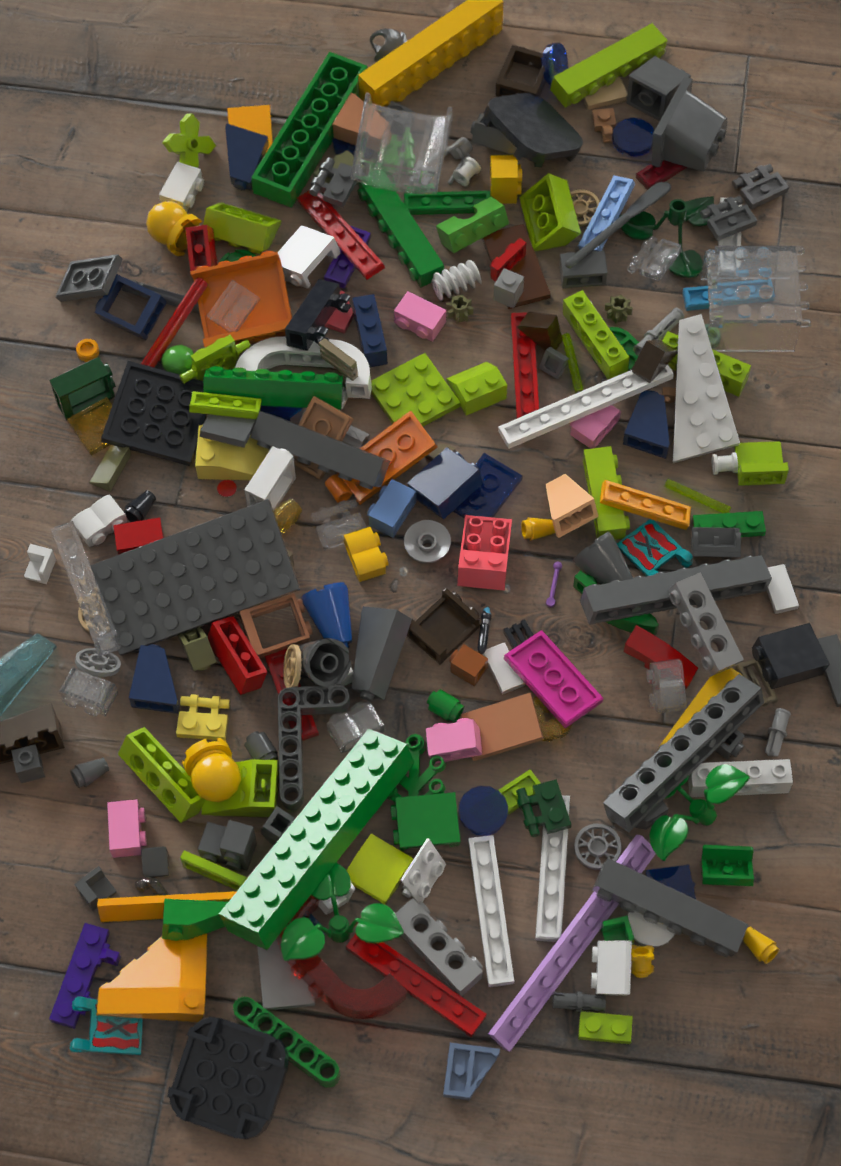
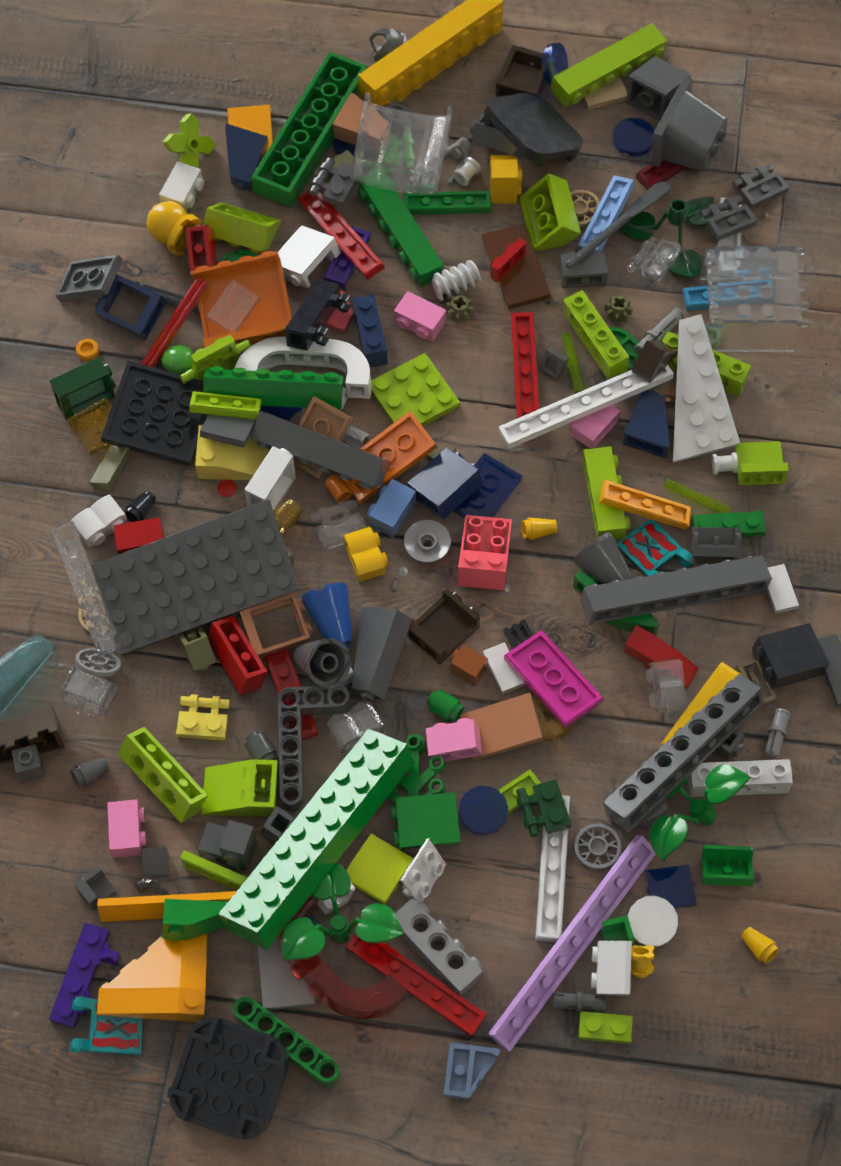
white panel [24,544,56,584] -> none
dark blue slope [129,644,180,714] -> none
yellow tile [182,738,241,803] -> none
tan wheel [283,644,302,688] -> none
dark tan tile [319,338,358,381] -> none
bright green arch [436,197,509,253] -> none
lime slope [446,362,507,416] -> none
white plate [468,835,514,987] -> none
black piece [477,607,492,655] -> none
light grey brick [494,268,524,308] -> none
dark brown slope [517,312,563,351] -> none
light nougat slope [546,474,598,538] -> none
medium lavender hinge [546,561,562,608] -> none
medium nougat plate [592,108,617,143] -> none
dark grey brick [592,858,748,957] -> none
light grey brick [668,572,744,676] -> none

